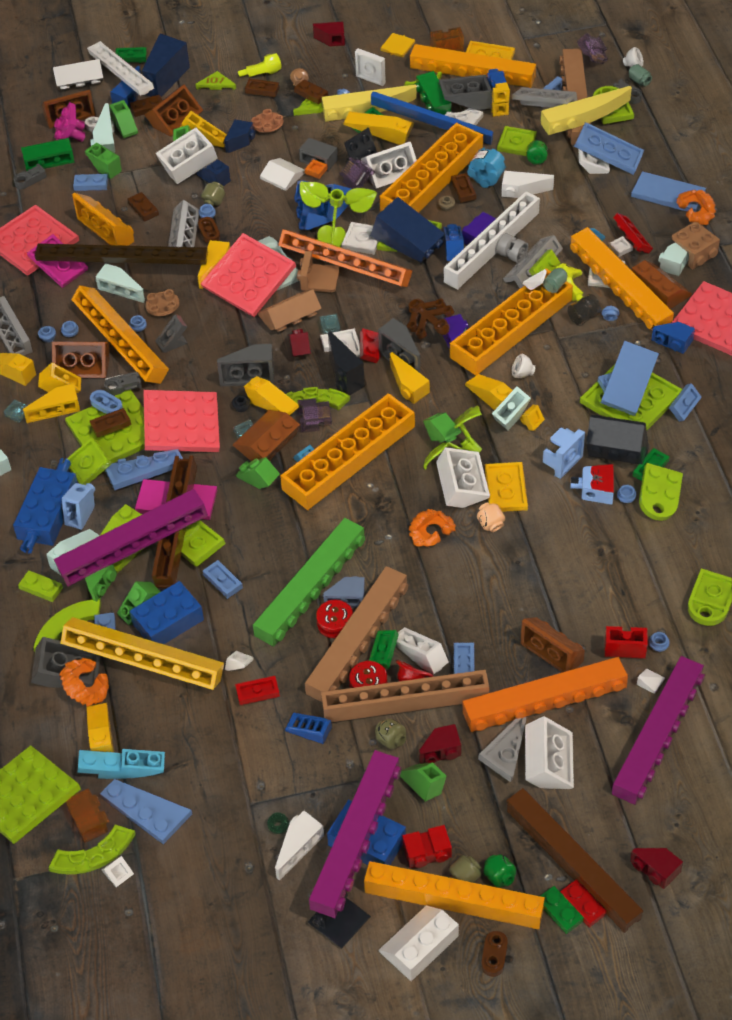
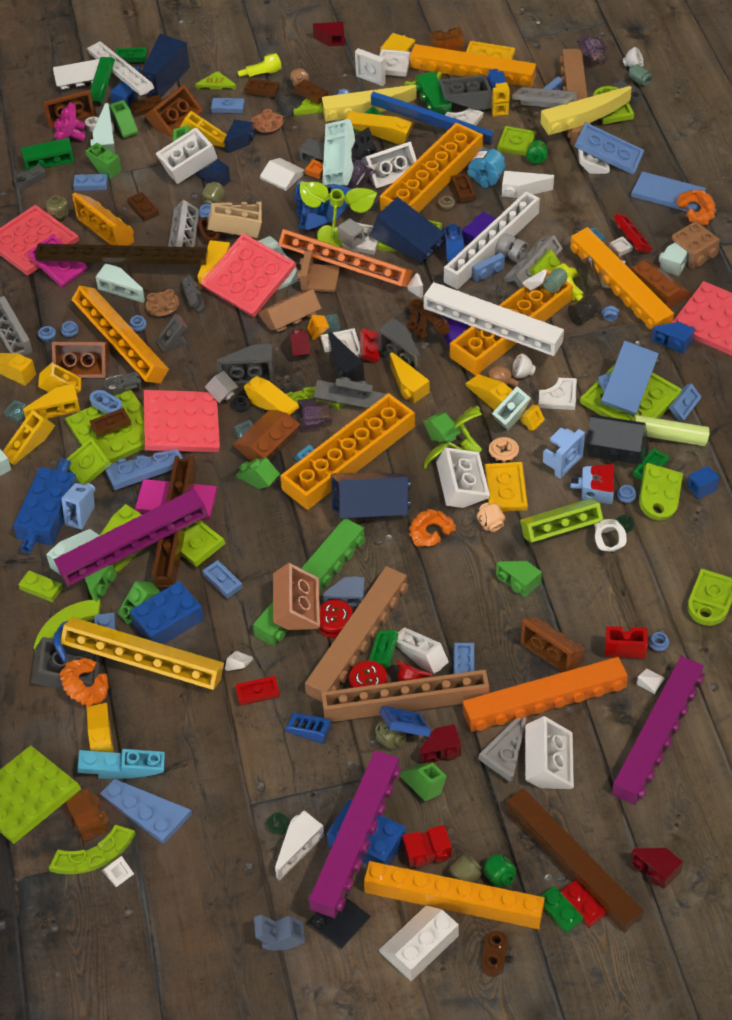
none -> yellow slope [2,410,56,465]
none -> olive head [46,195,69,221]
none -> blue animal [53,621,68,662]
none -> green tile [90,57,115,103]
none -> dark grey hinge [182,274,205,313]
none -> light grey brick [205,371,238,403]
none -> tan wedge [208,202,262,238]
none -> medium blue plate [211,98,245,113]
none -> sand blue brick [254,914,305,951]
none -> nougat slope [273,563,320,630]
none -> light orange slope [307,315,329,340]
none -> dark grey bracket [314,377,387,409]
none -> light aqua slope [322,119,355,186]
none -> dark blue slope [332,473,411,518]
none -> light grey brick [338,219,365,249]
none -> white plate [379,49,411,77]
none -> blue tile [380,706,431,737]
none -> white slope [407,273,423,298]
none -> white brick [424,282,564,356]
none -> medium blue plate [472,252,505,283]
none -> medium nougat piece [489,366,519,388]
none -> light nougat gear [489,437,519,463]
none -> bright green slope [496,561,542,597]
none -> lime brick [520,498,603,543]
none -> white tile [538,378,577,410]
none -> clear smoke tile [575,256,602,296]
none -> white piece [594,519,627,552]
none -> clear green plate [616,515,634,533]
none -> yellowish green brick [633,415,709,446]
none -> blue brick [687,466,719,499]

